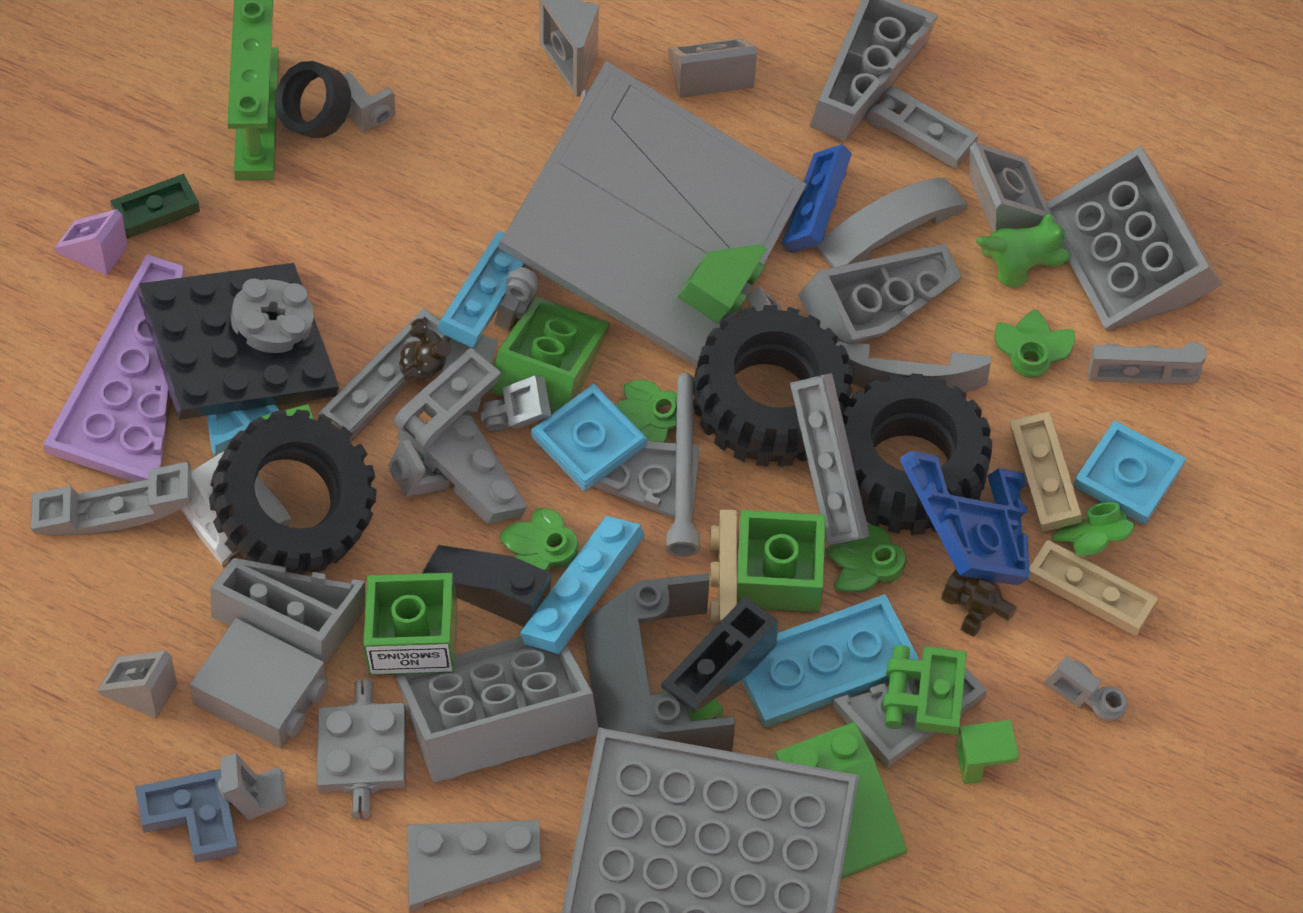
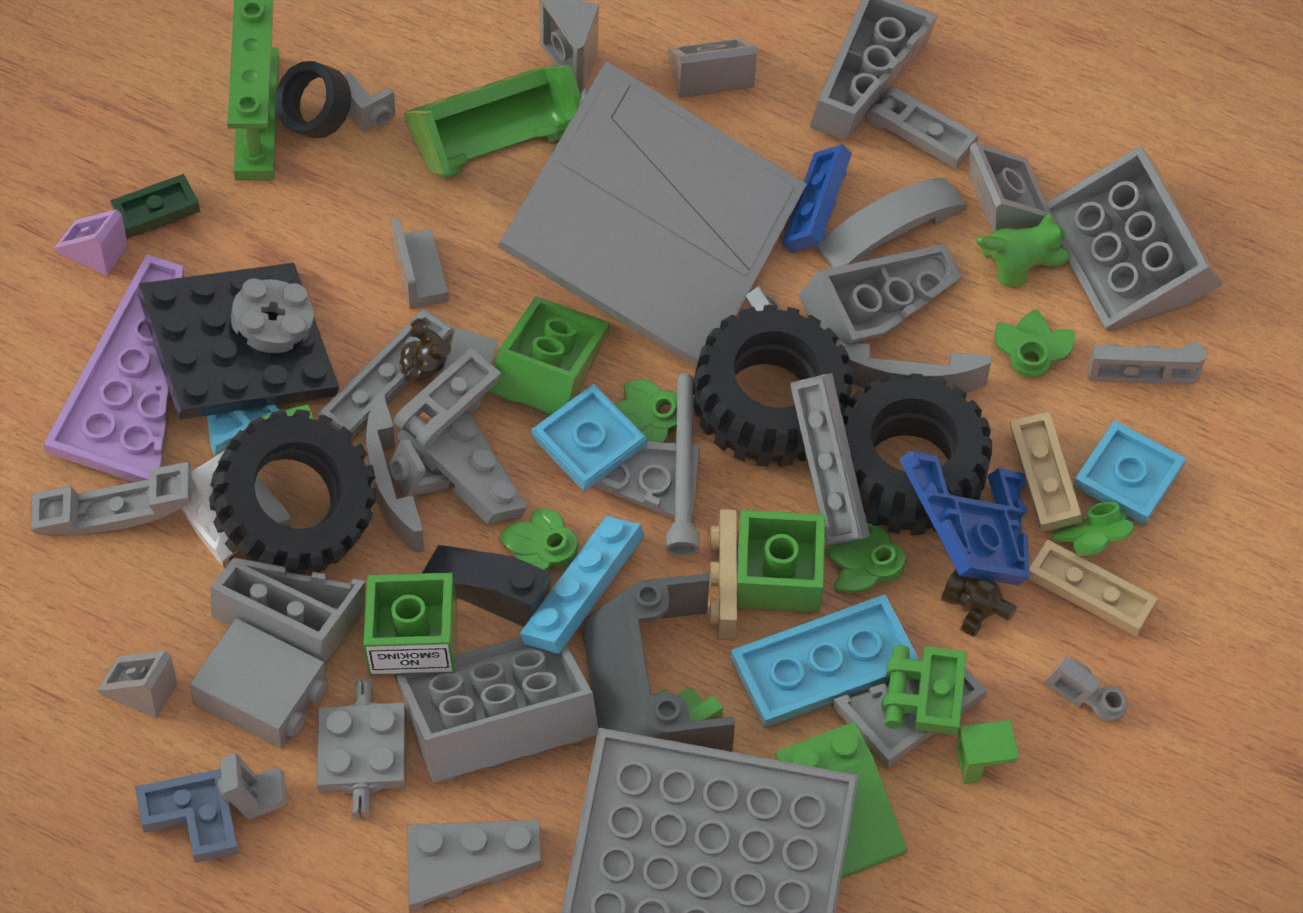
medium azure plate [437,231,526,348] -> none
light grey plate [480,375,551,431] -> none
light grey plate [494,267,538,331] -> none
black slope [661,596,778,713] -> none
bright green slope [678,244,767,323] -> none
none -> light grey slope [366,393,424,553]
none -> light grey panel [391,218,449,309]
none -> bright green windscreen [403,65,581,178]

